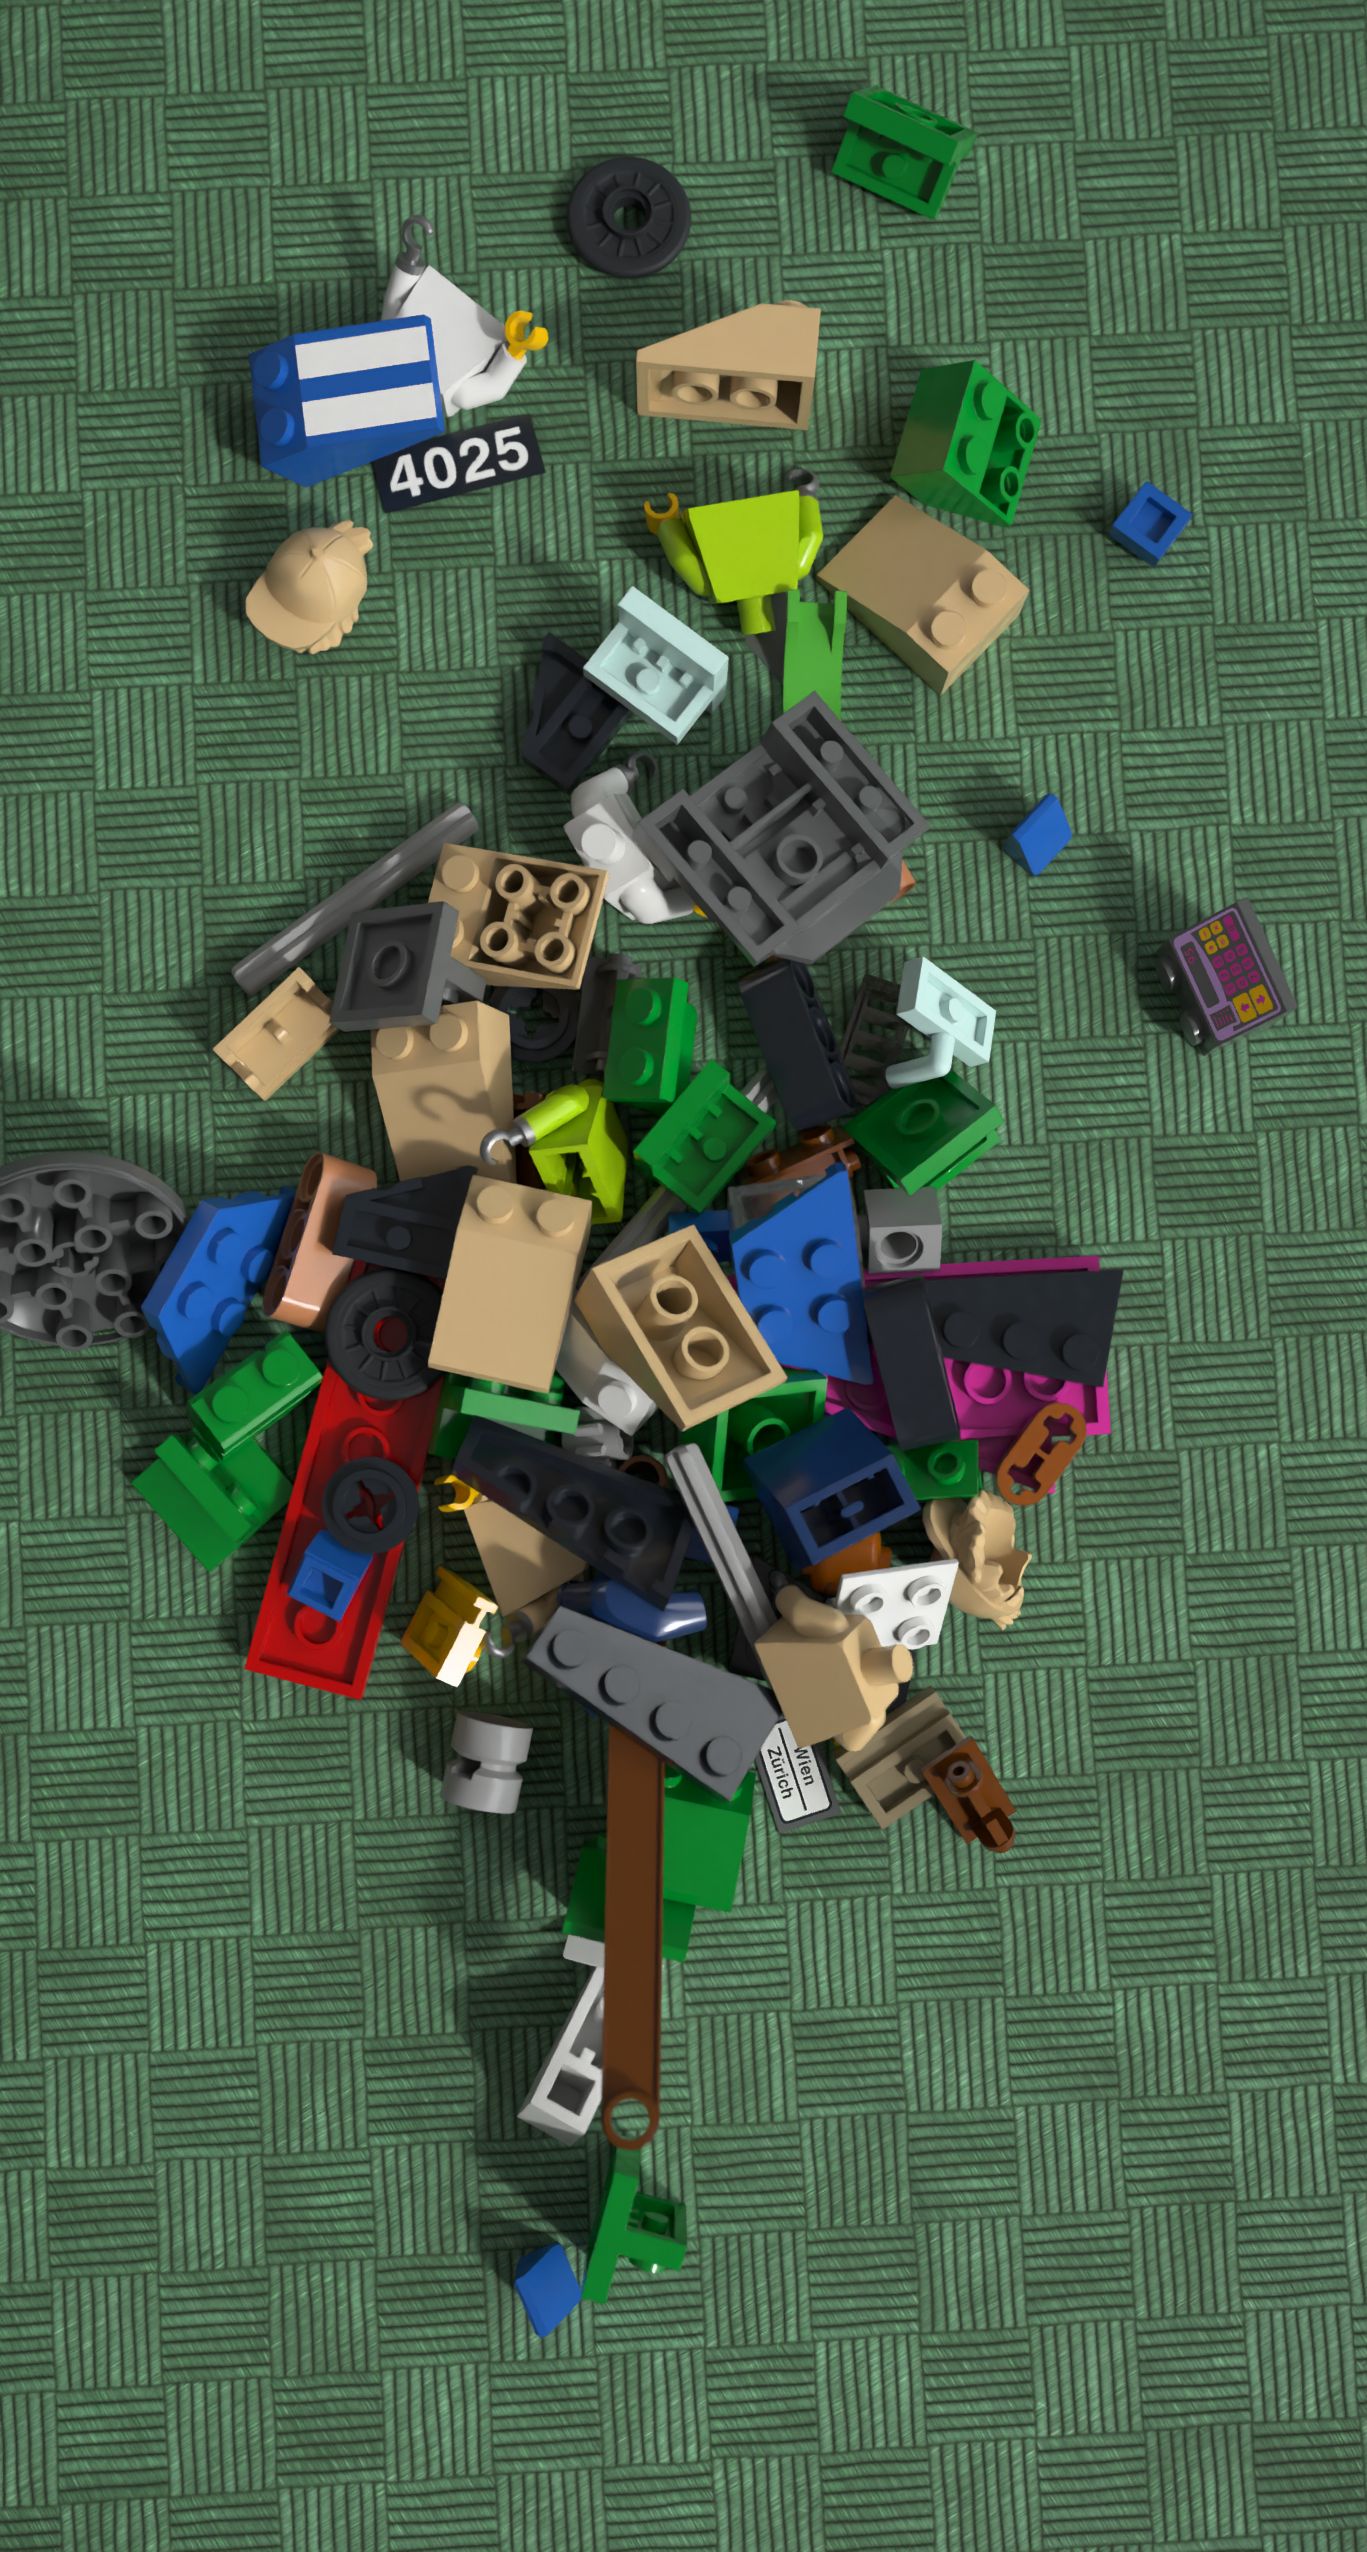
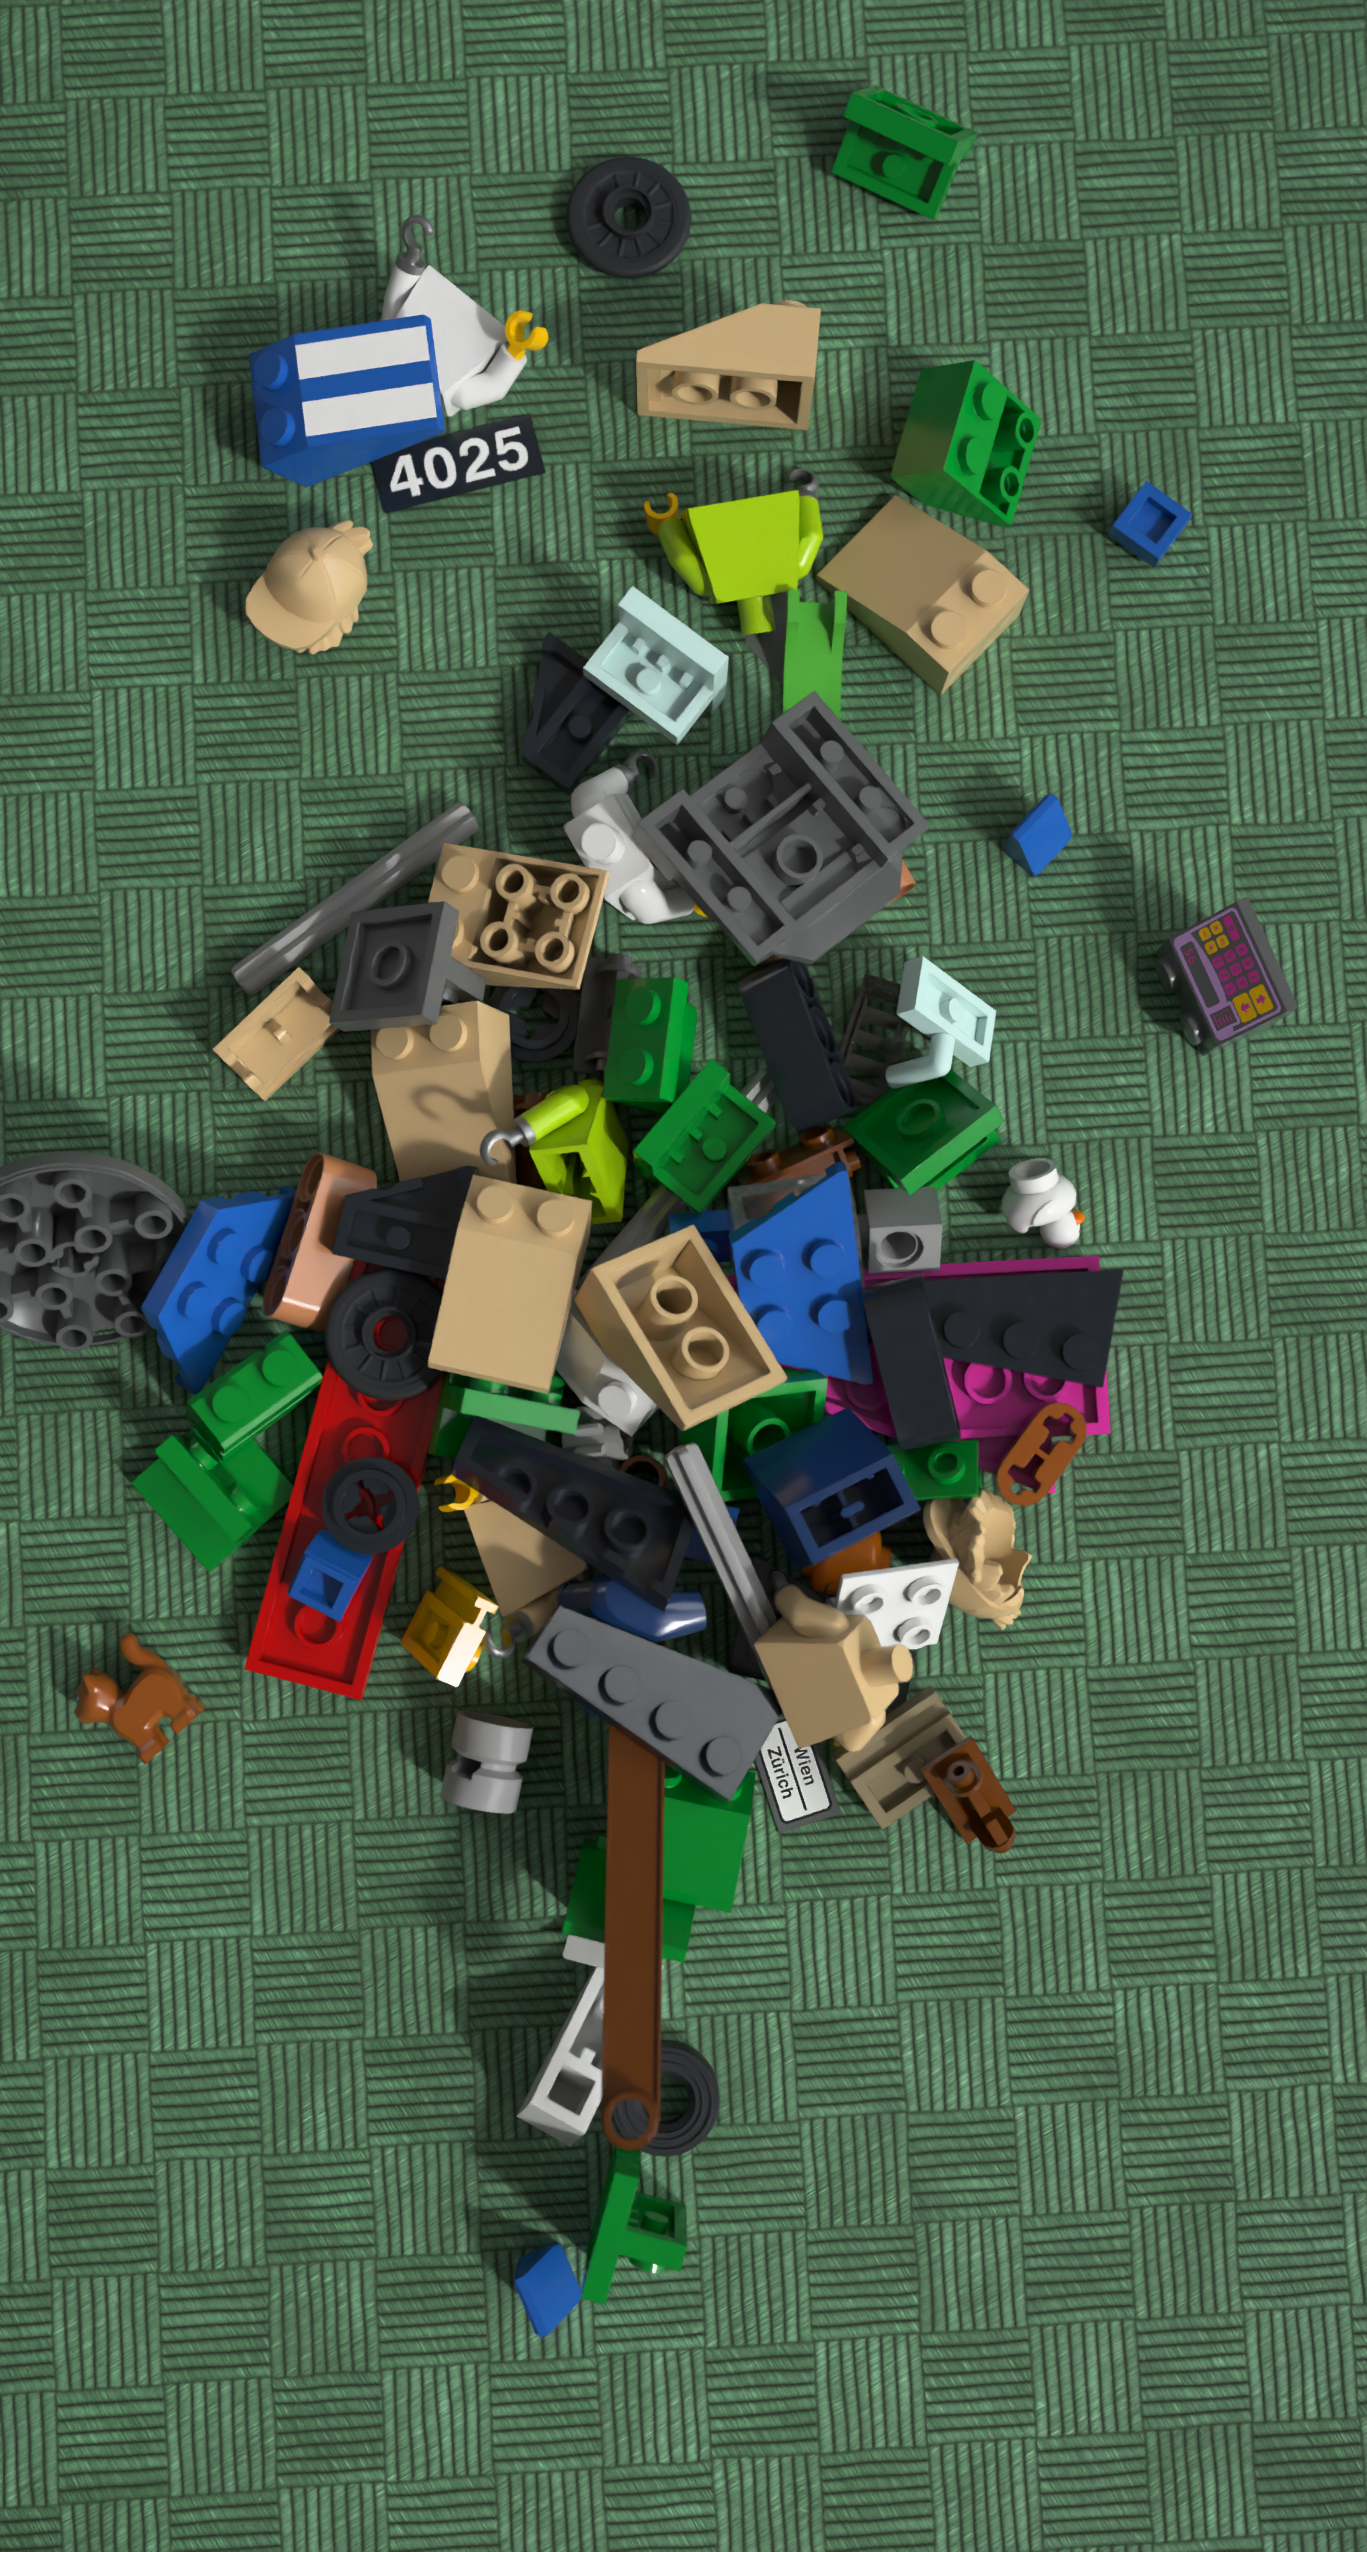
none -> dark orange animal [74,1633,207,1764]
none -> black tyre [613,2040,720,2157]
none -> white animal [1002,1158,1085,1249]

